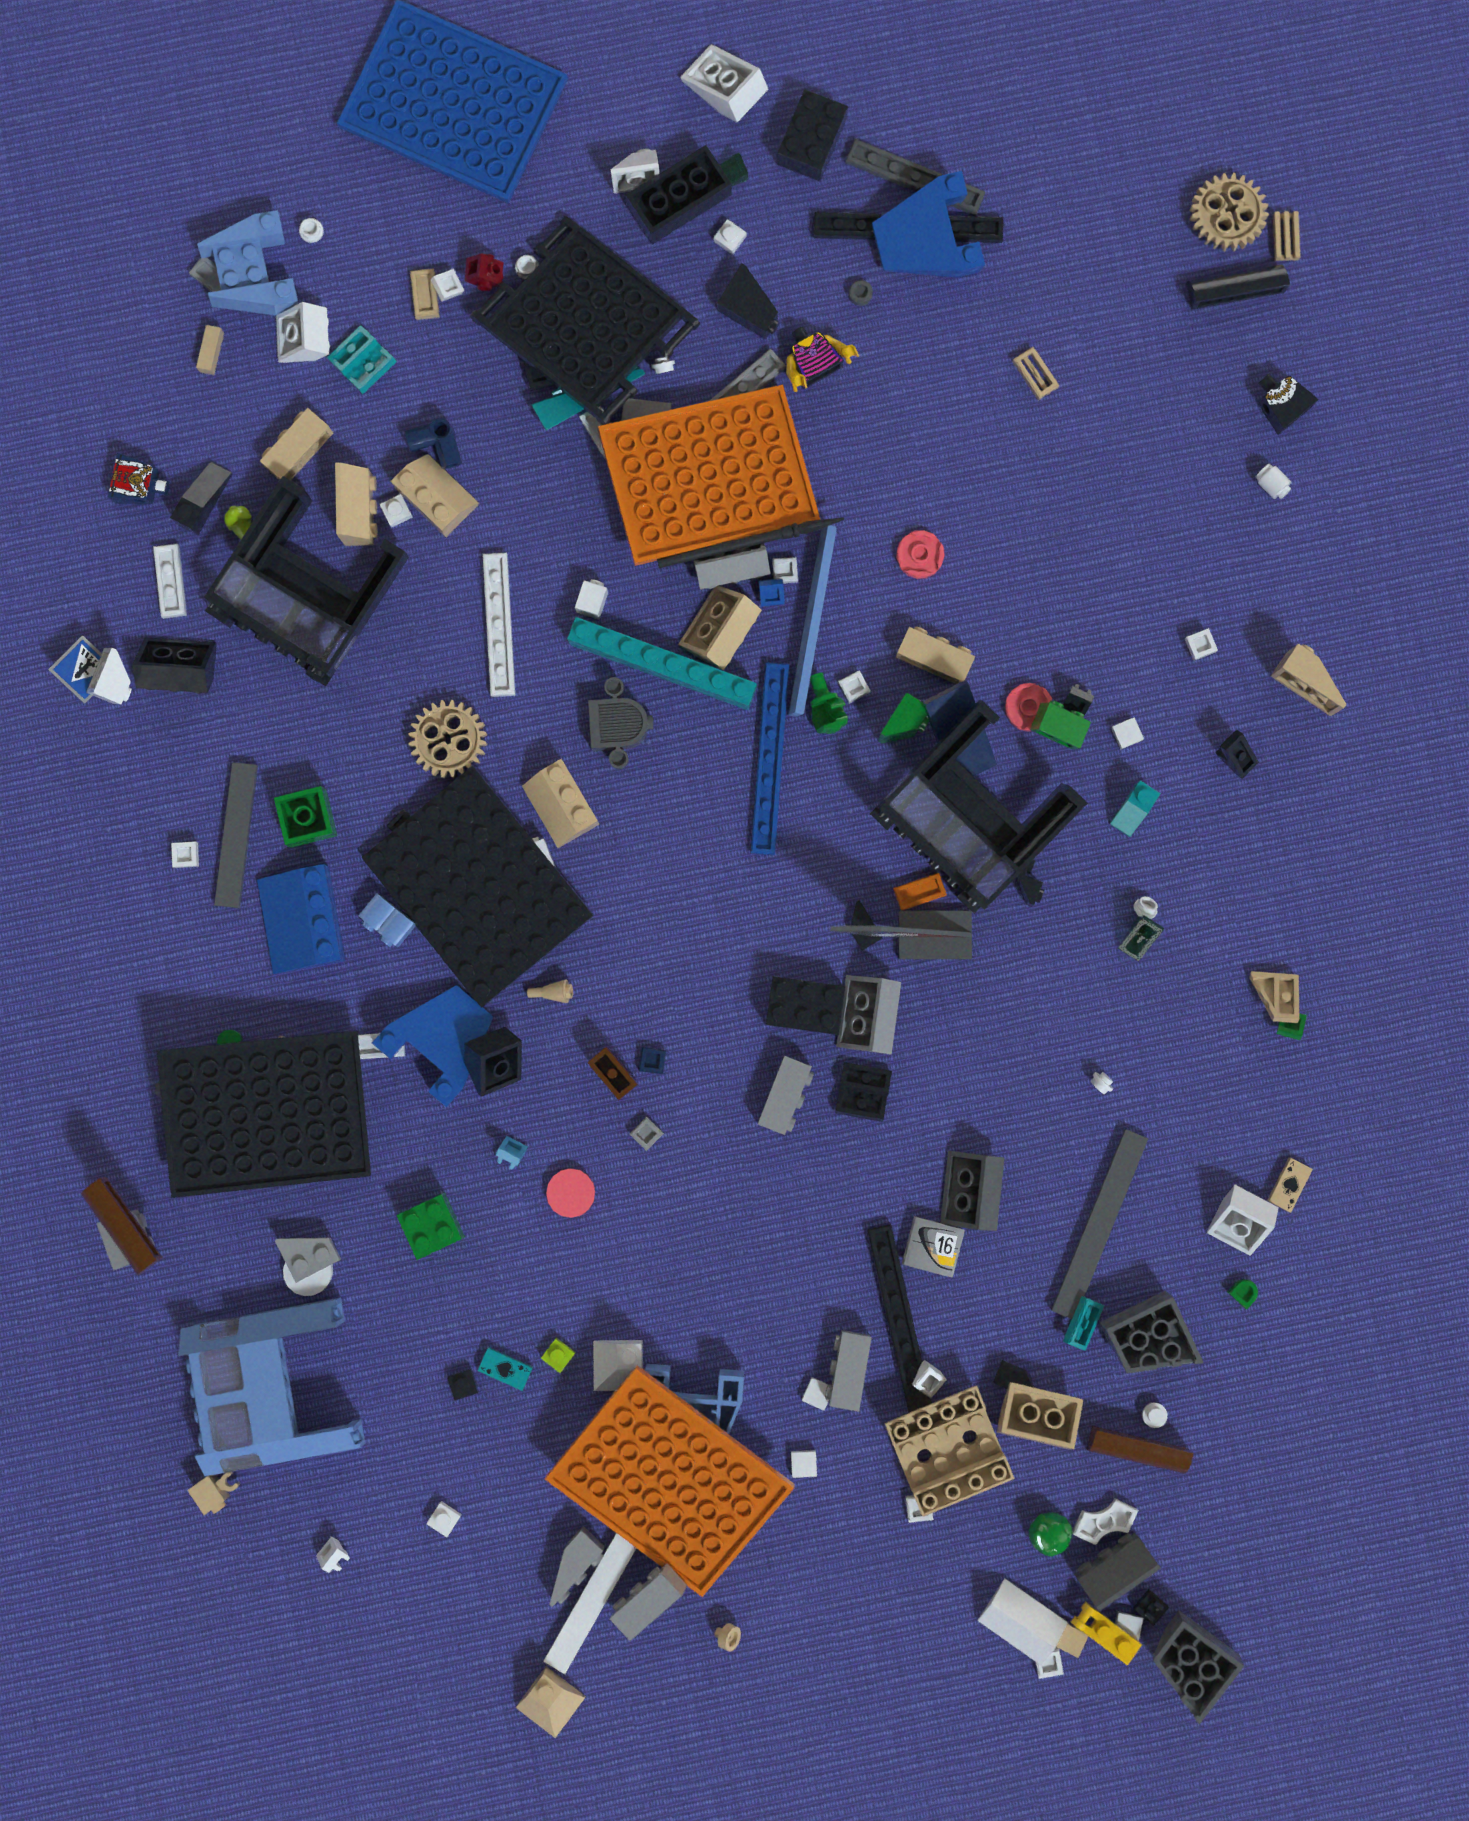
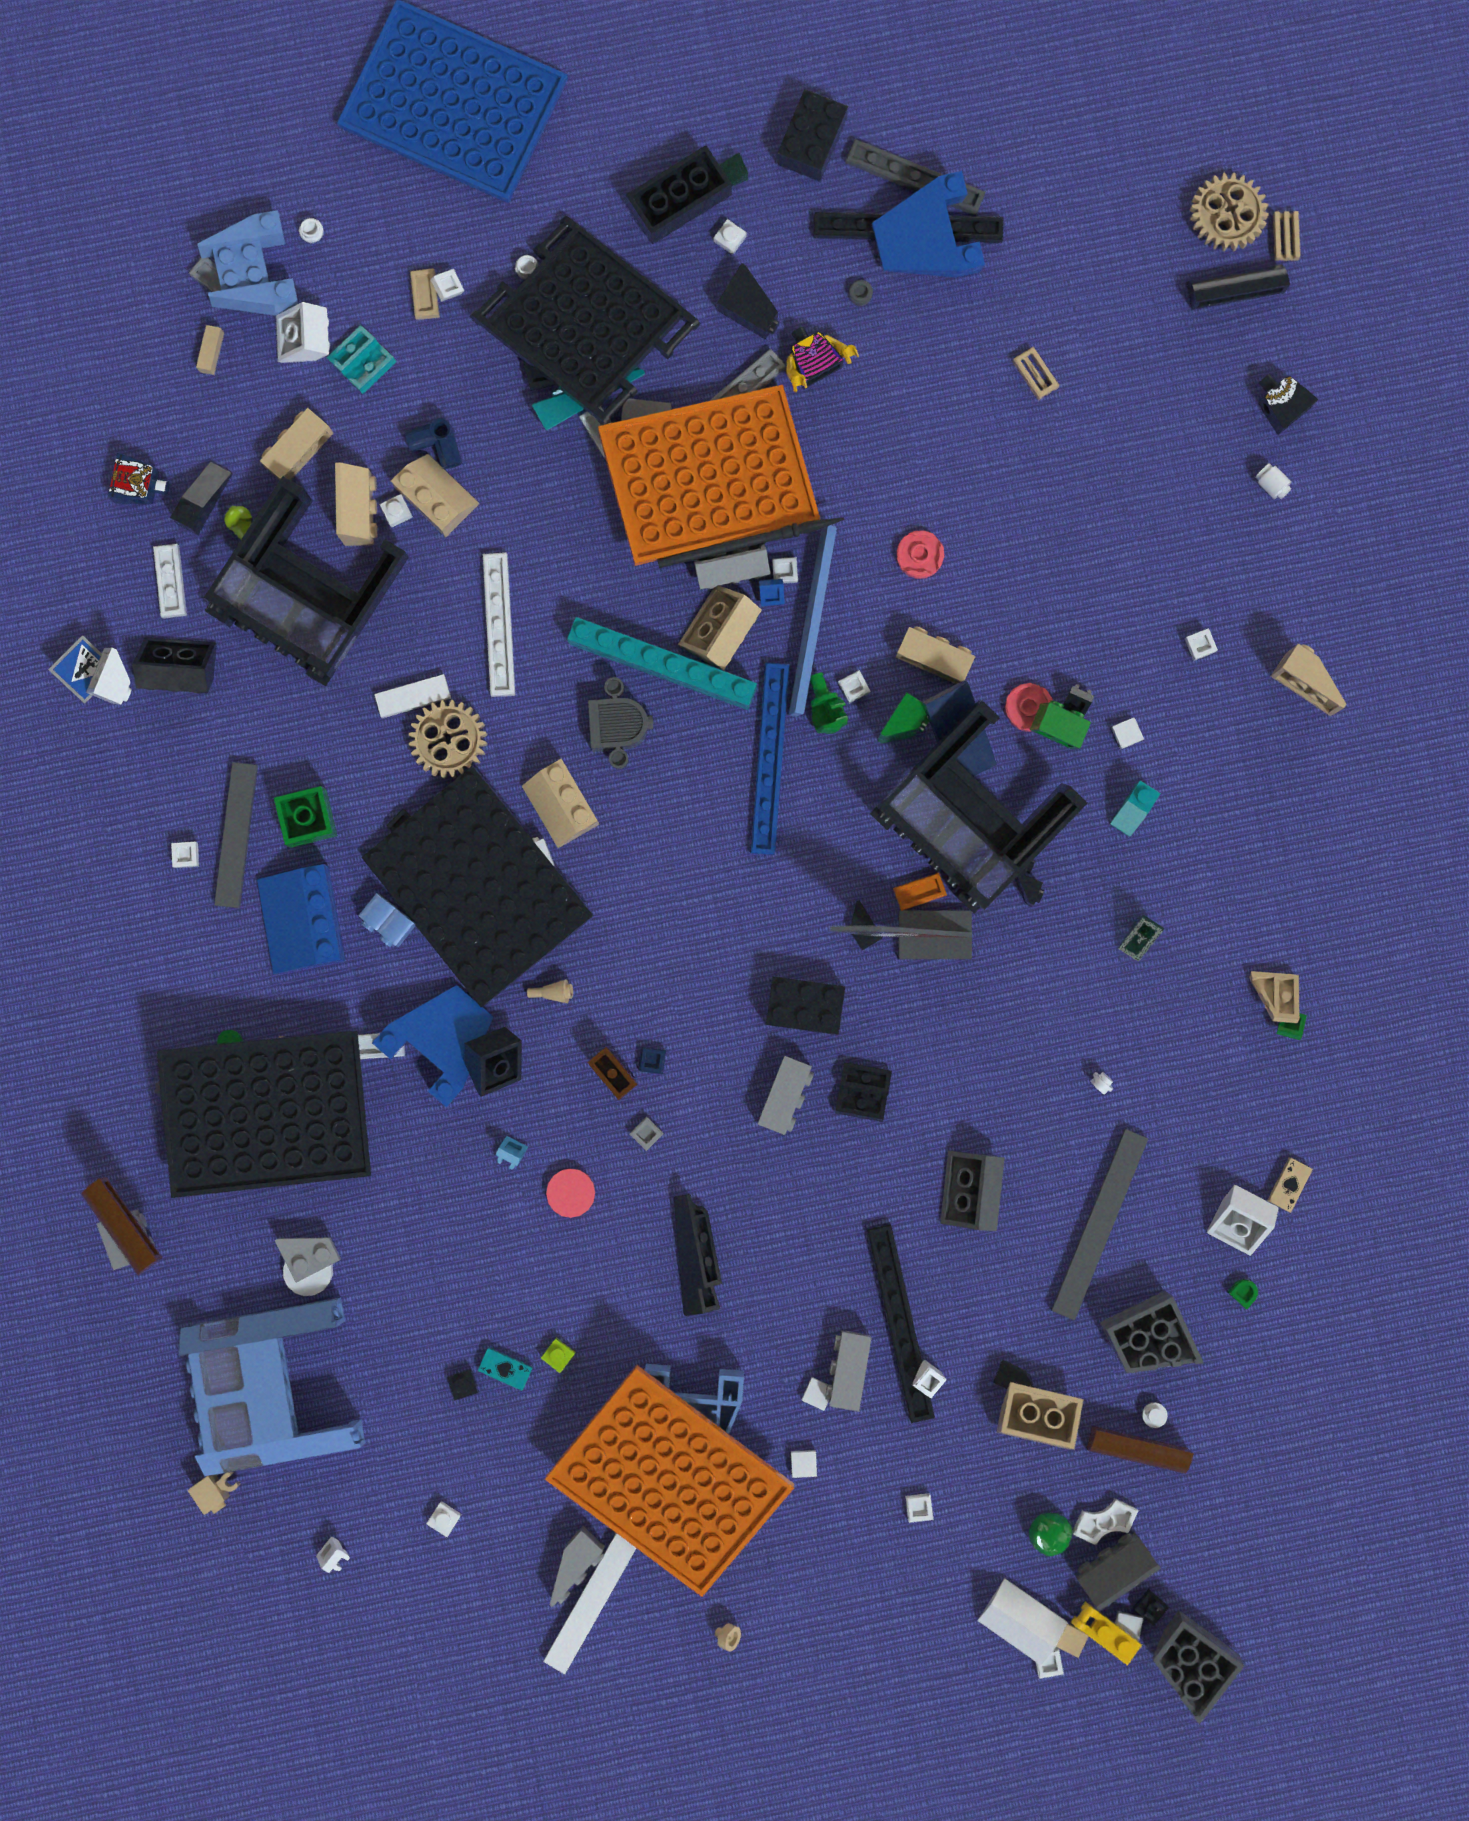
green brick [396,1193,465,1260] -> none
dark red brick [464,253,504,291] -> none
tan slope [516,1666,585,1738] -> none
white brick [575,579,608,620] -> none
white slope [593,1340,643,1391] -> none
light grey brick [610,1564,687,1641] -> none
white slope [611,149,659,193] -> none
white plate [651,357,675,374] -> none
white slope [680,44,768,122] -> none
light grey slope [836,975,901,1055] -> none
tan slope [885,1385,1014,1517] -> none
slope [902,1216,965,1278] -> none
teal tile [1063,1296,1104,1351] -> none
white plate [1134,897,1158,919] -> none
black slope [1216,730,1259,779] -> none
none -> white tile [374,674,451,718]
none -> black wedge [673,1194,722,1316]

